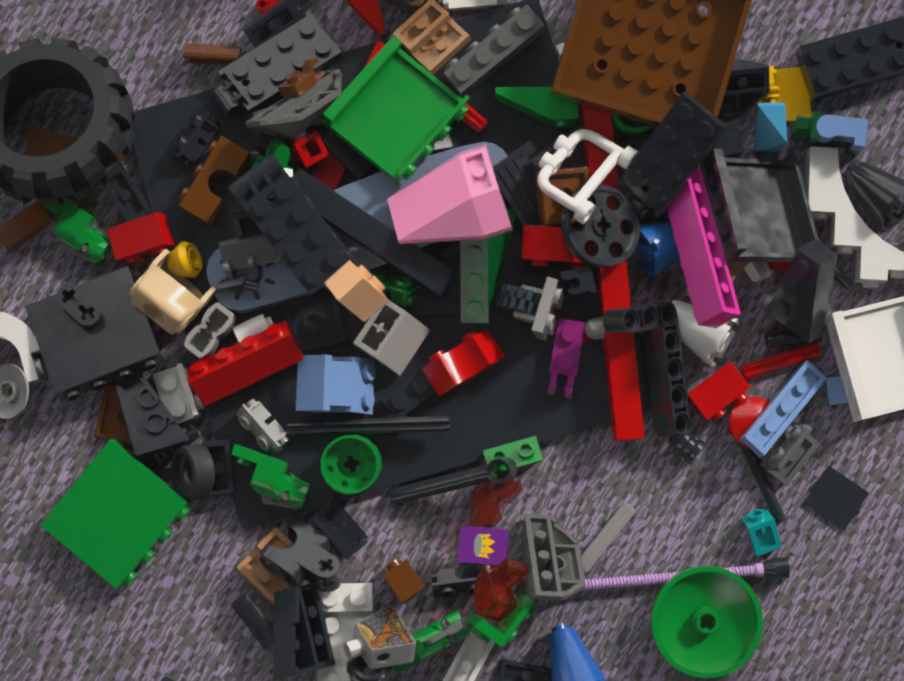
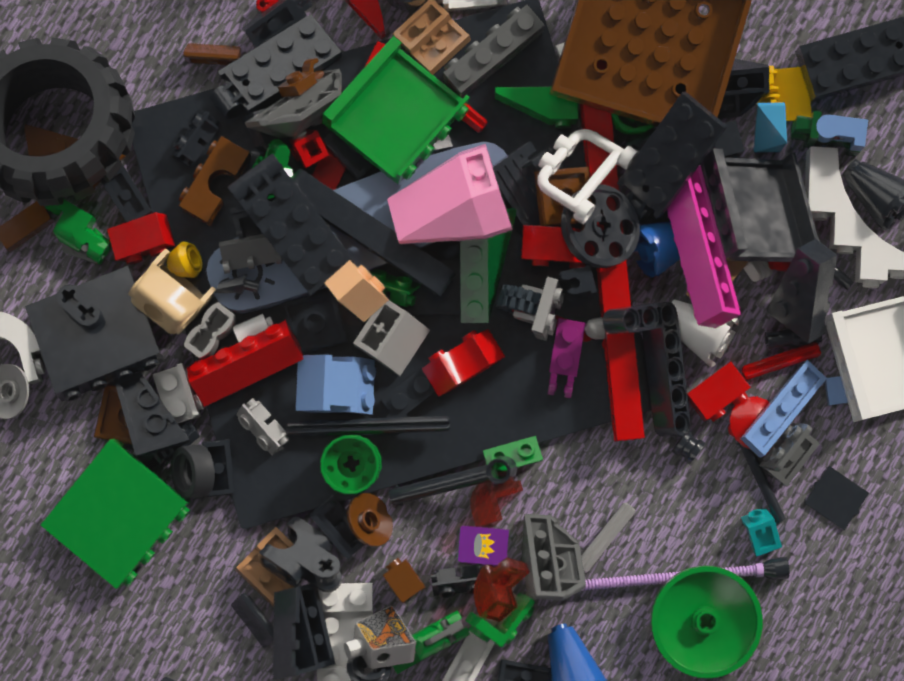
green plate [232,444,311,510] -> none
none -> reddish brown dish [347,493,393,547]

